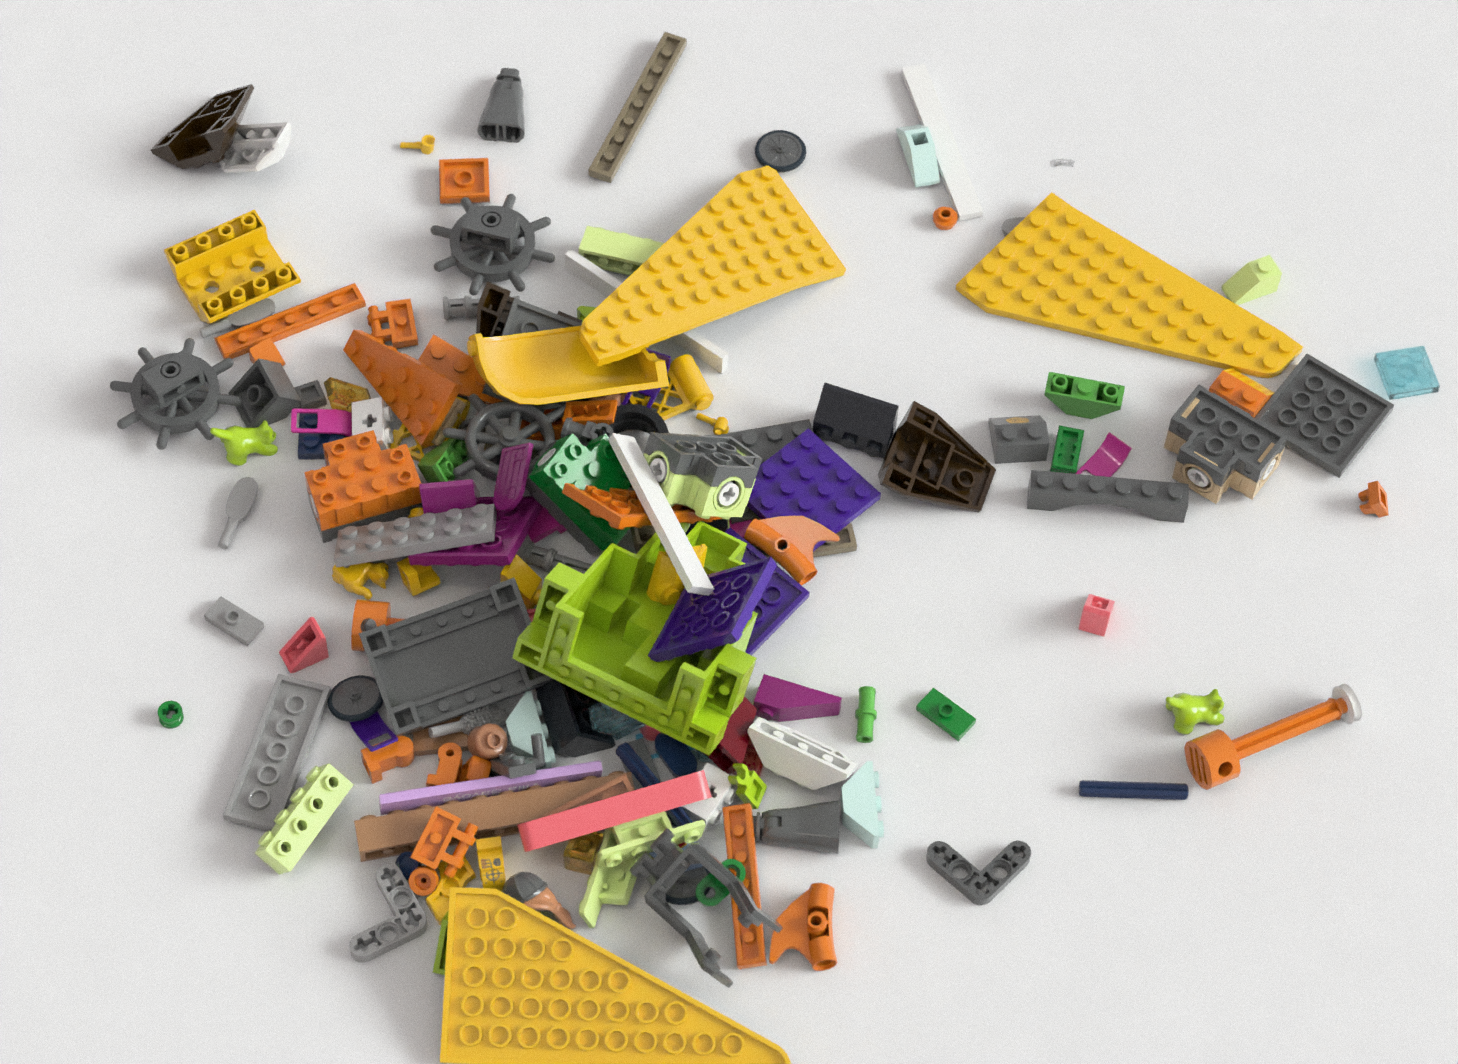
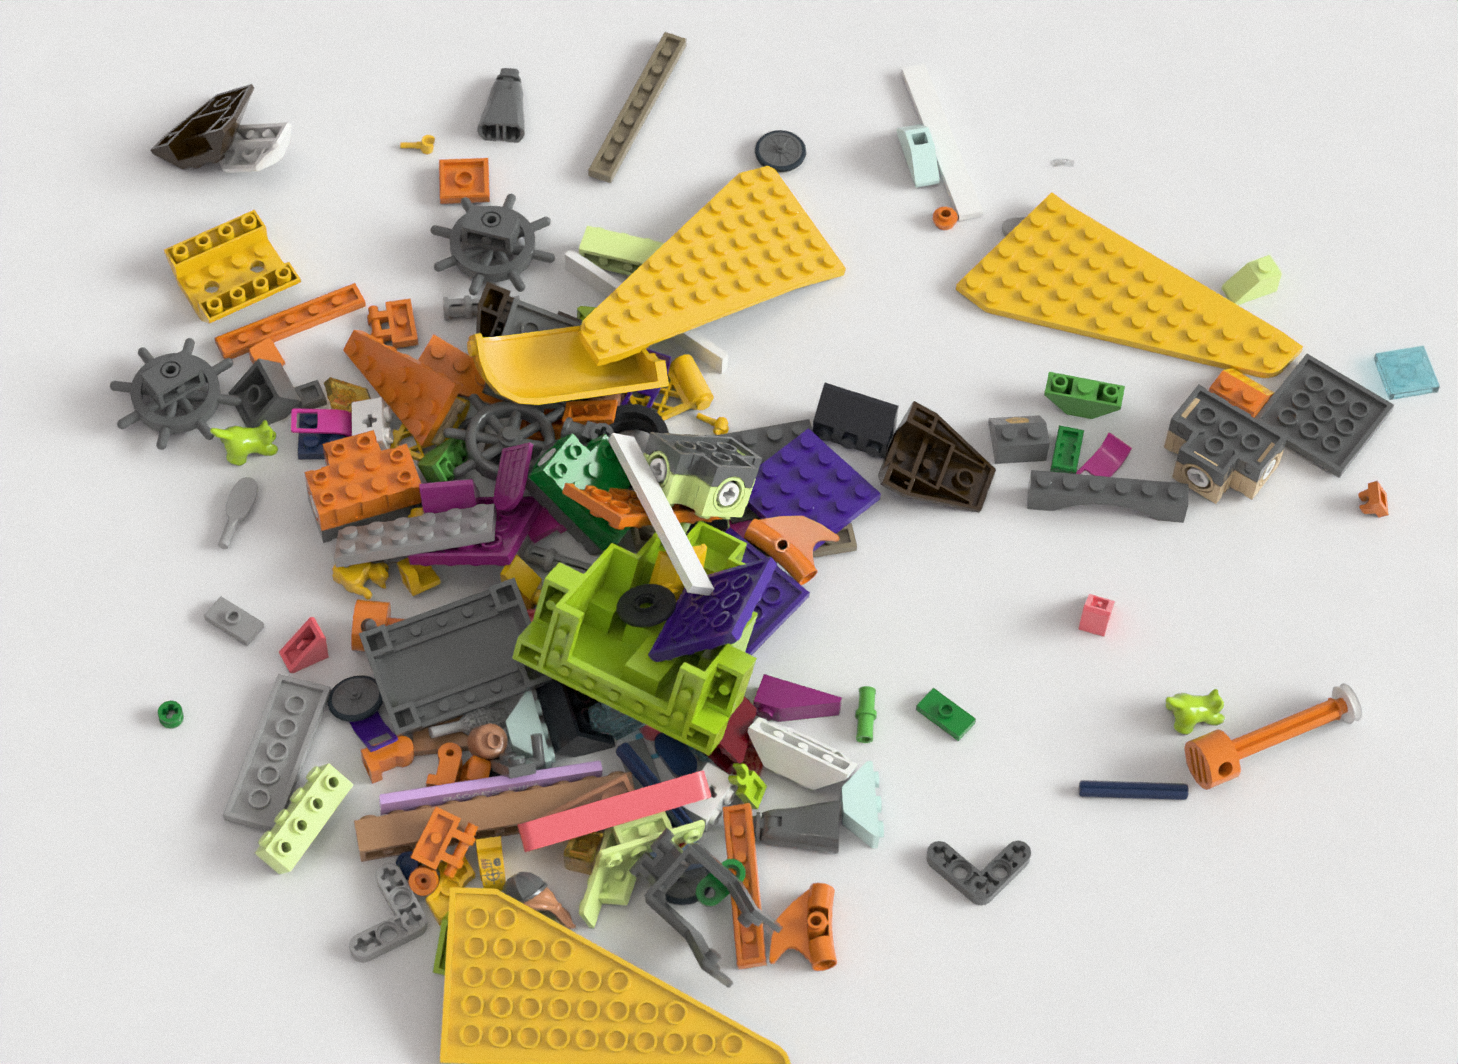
light grey piece [199,298,275,338] -> none
none -> black wheel [616,584,676,628]

